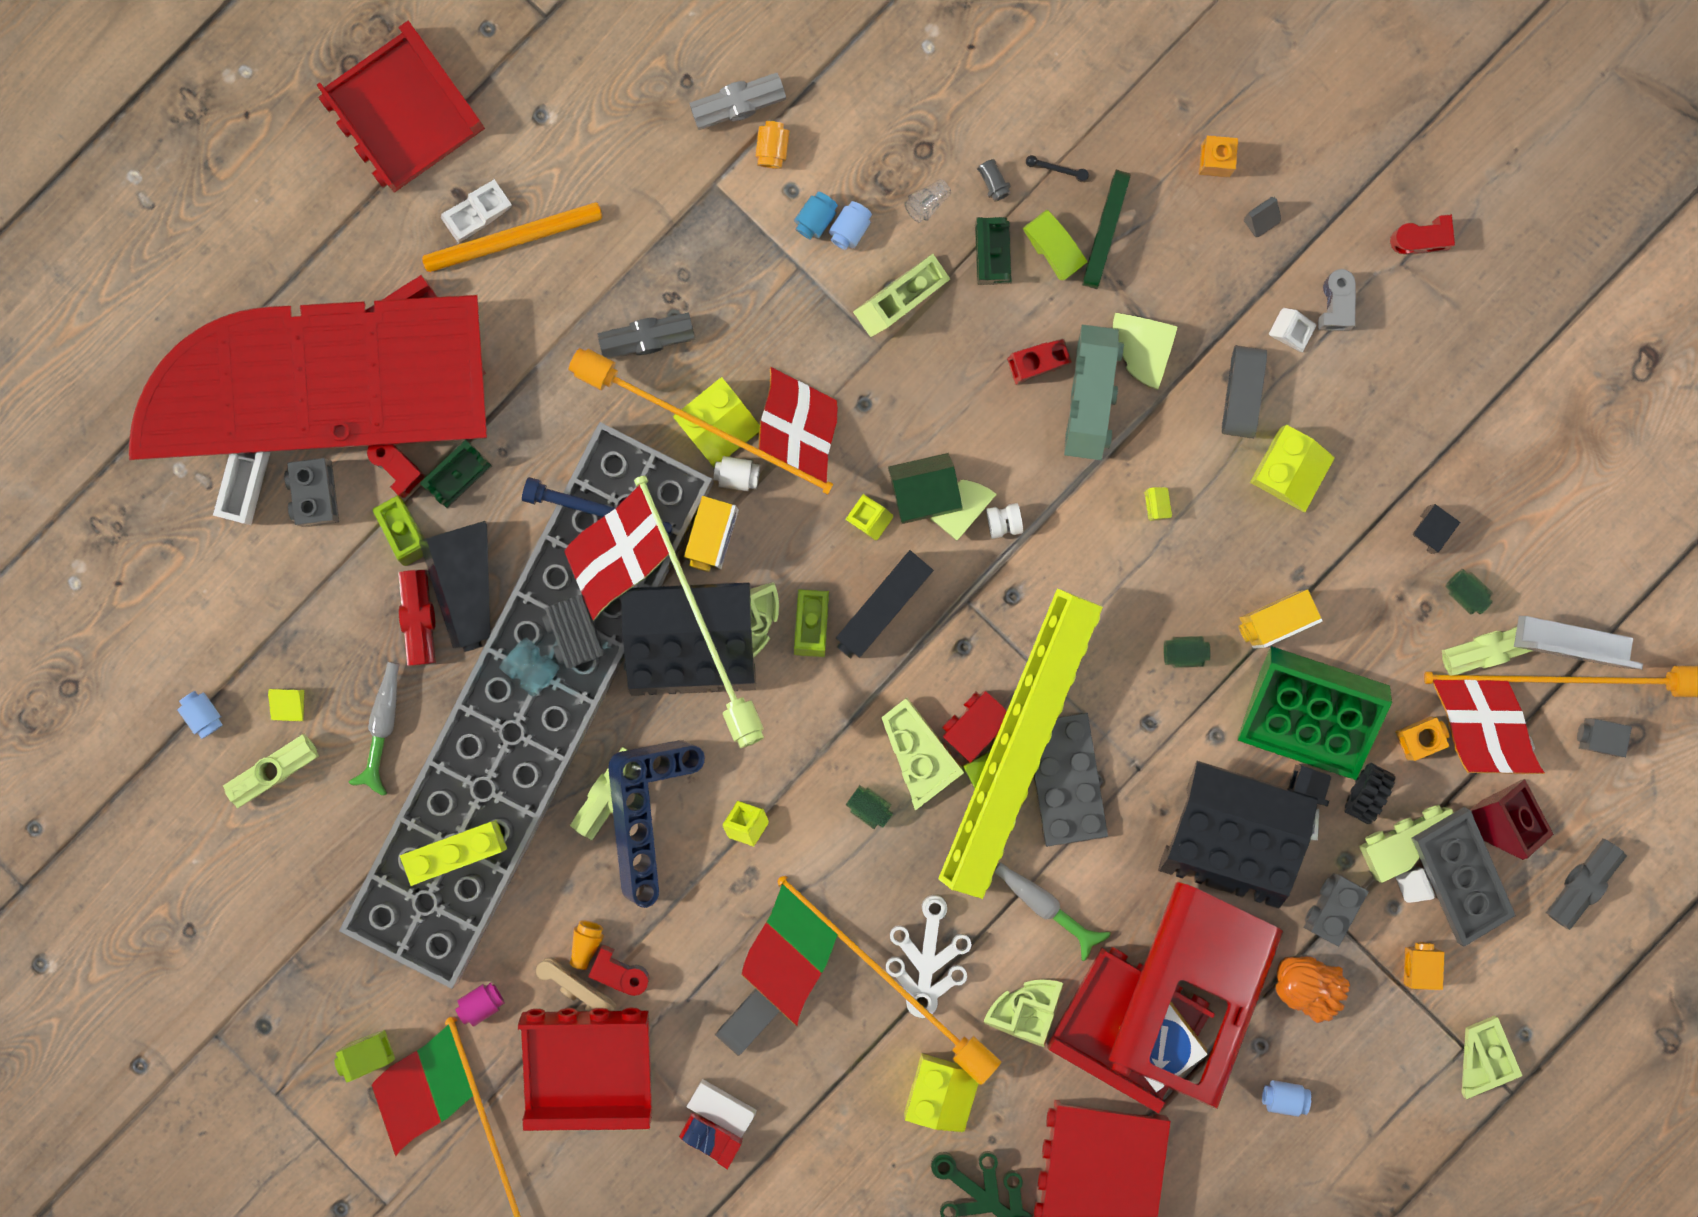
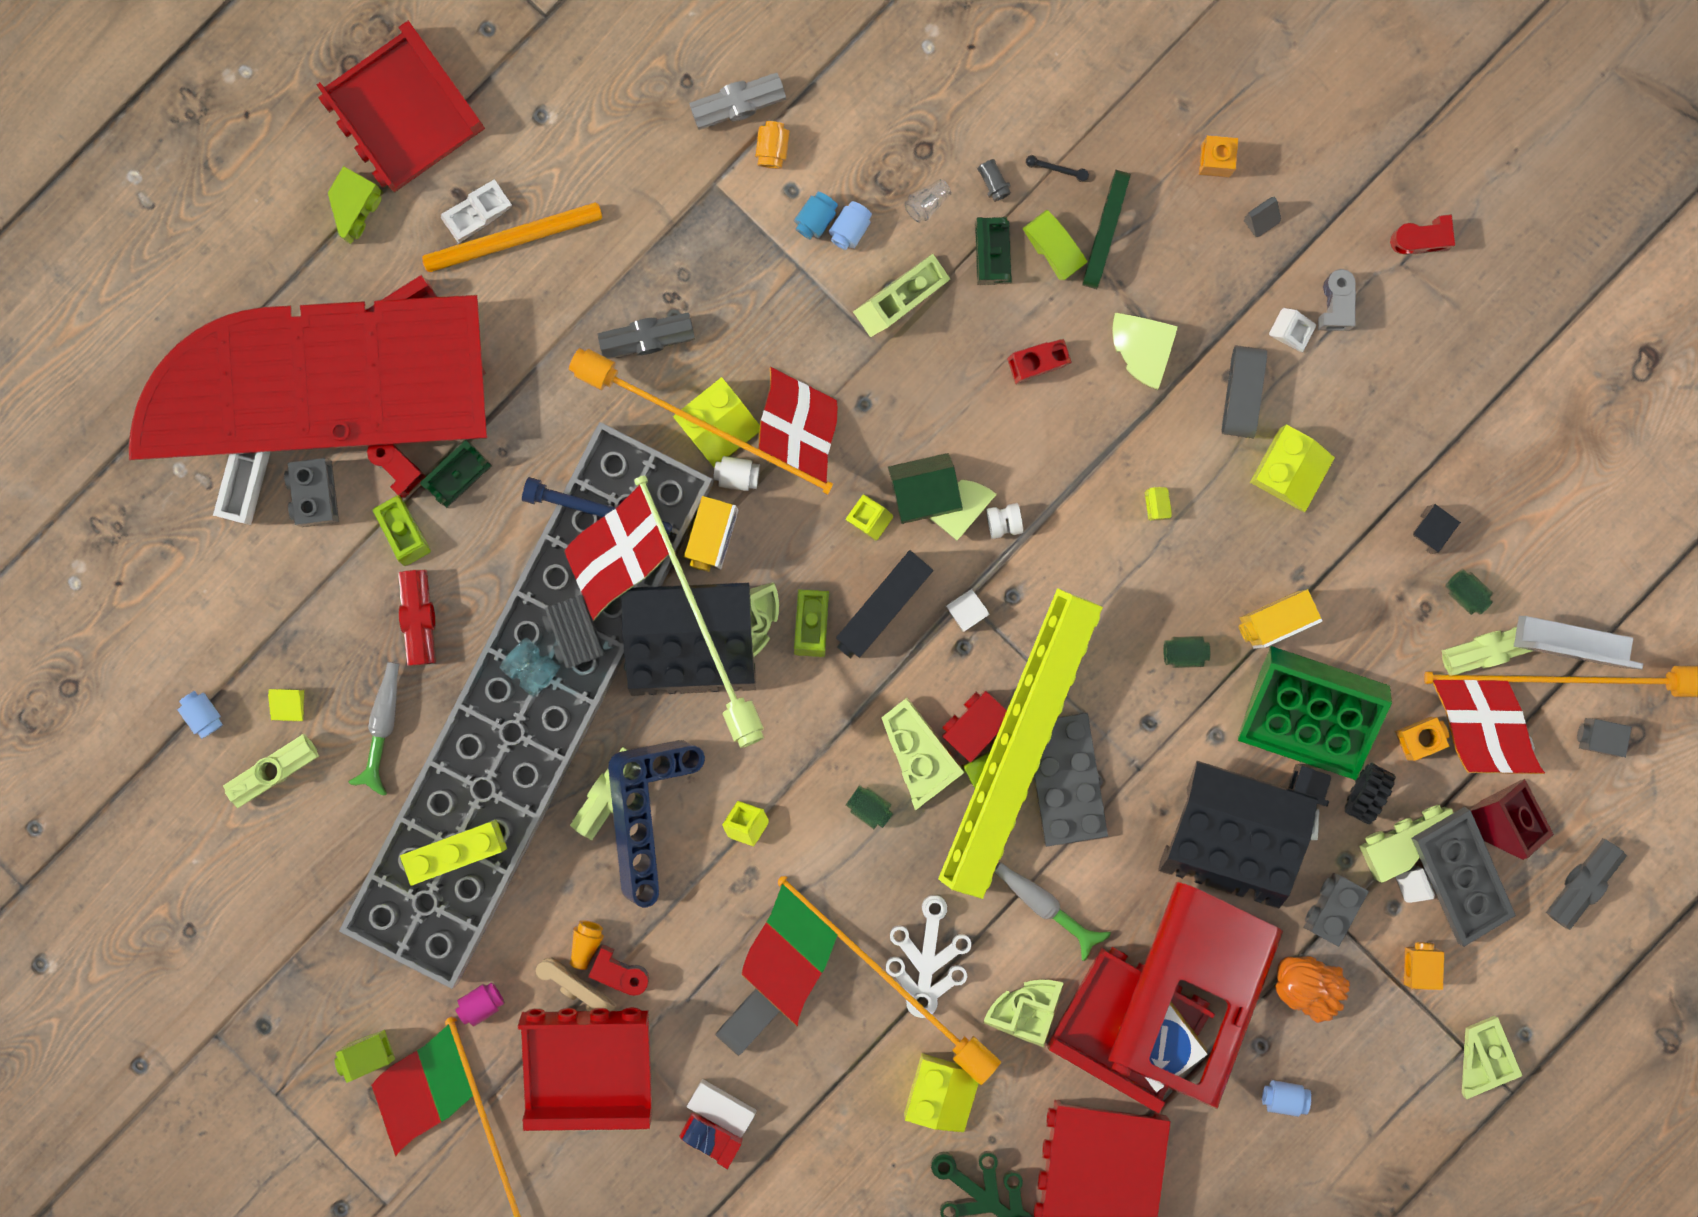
black slope [419,521,490,652] -> none
sand green brick [1064,324,1124,460] -> none
none -> lime slope [328,166,382,244]
none -> white slope [946,589,990,632]

